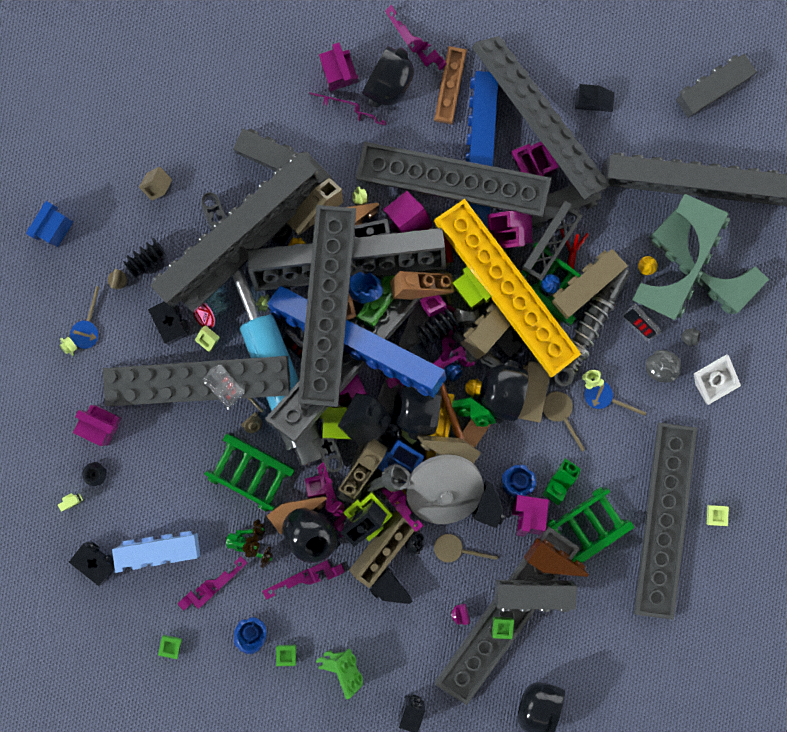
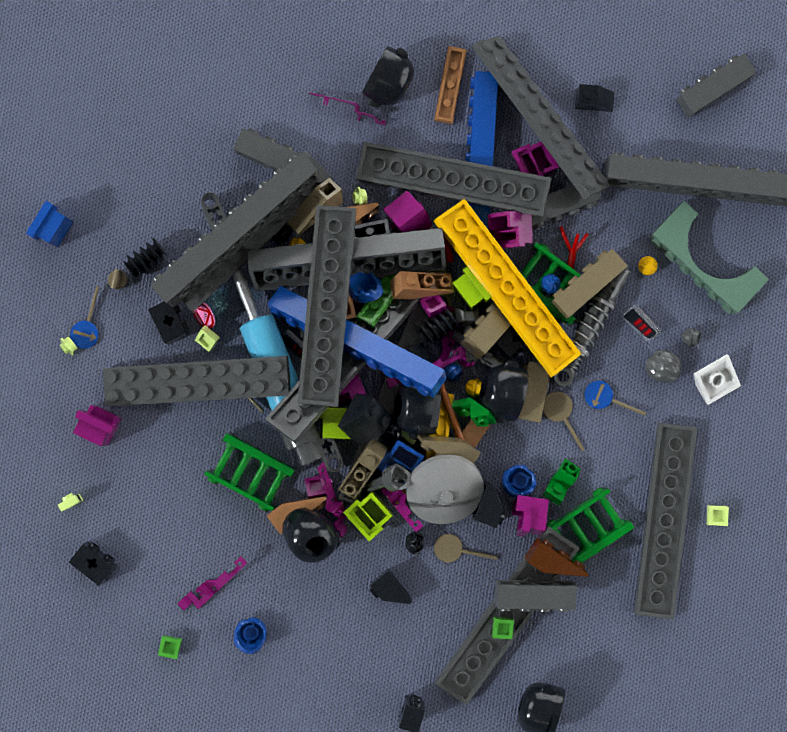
black plate [82,462,107,486] -> none
light blue wedge [112,531,201,573] -> none
dark tan panel [139,166,172,200] -> none
clear slope [203,364,245,409] -> none
plant [226,519,273,568] -> none
dark tan plate [241,412,262,433] -> none
yellowish green plate [256,294,271,312] -> none
magenta piece [262,560,345,600] -> none
bright green plate [276,645,296,666] -> none
bright green plate [316,649,363,700] -> none
magenta plate [319,42,359,92] -> none
black brick [341,501,387,546] -> none
dark tan brick [349,509,417,588] -> none
magenta piece [385,5,447,70] -> none
magenta plate [451,604,470,625] -> none
dark grey fence [522,201,583,281] -> none
yellowish green plate [582,370,604,389] -> none
sand green arch [632,194,730,320] -> none

